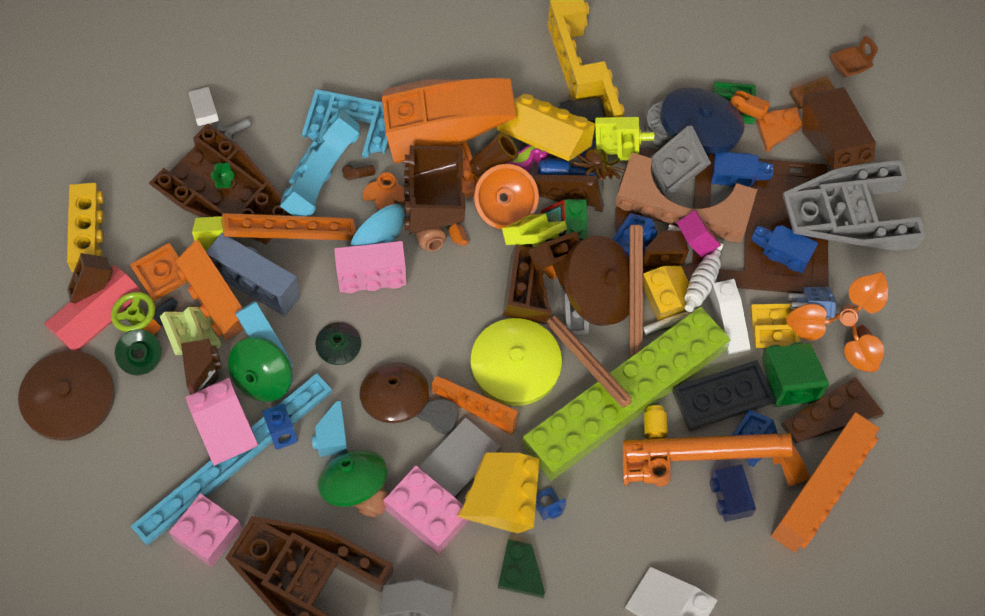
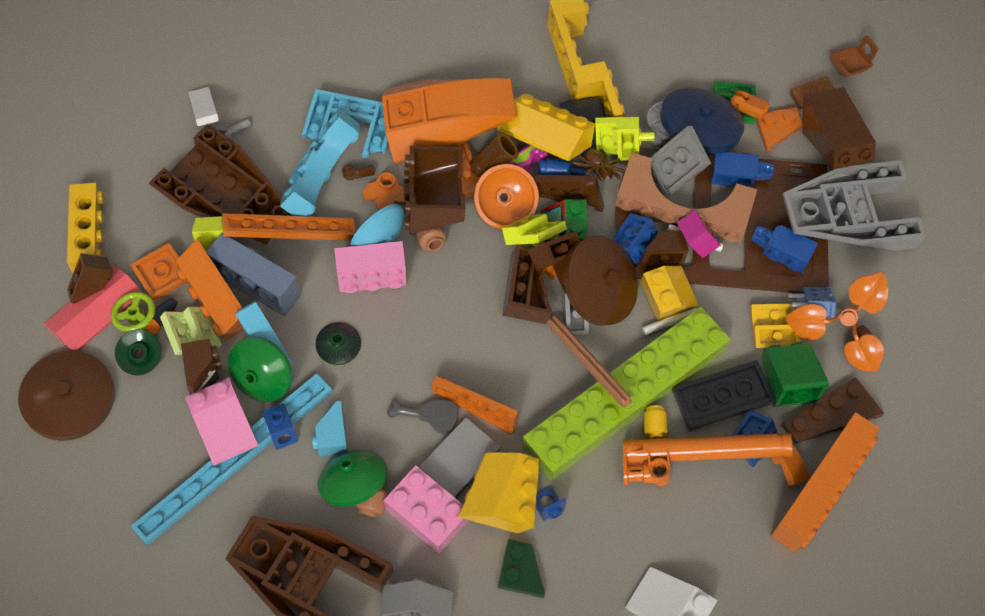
bright pink brick [169,493,242,567] -> none
green plant [211,163,234,189] -> none
reddish brown dish [360,362,429,423] -> none
orange piece [448,223,469,246] -> none
neon yellow dish [470,318,562,406] -> none
nougat axle [629,225,643,357] -> none
white piece [685,250,721,312] -> none
white slope [708,279,750,355] -> none
clear blue brick [709,464,756,522] -> none

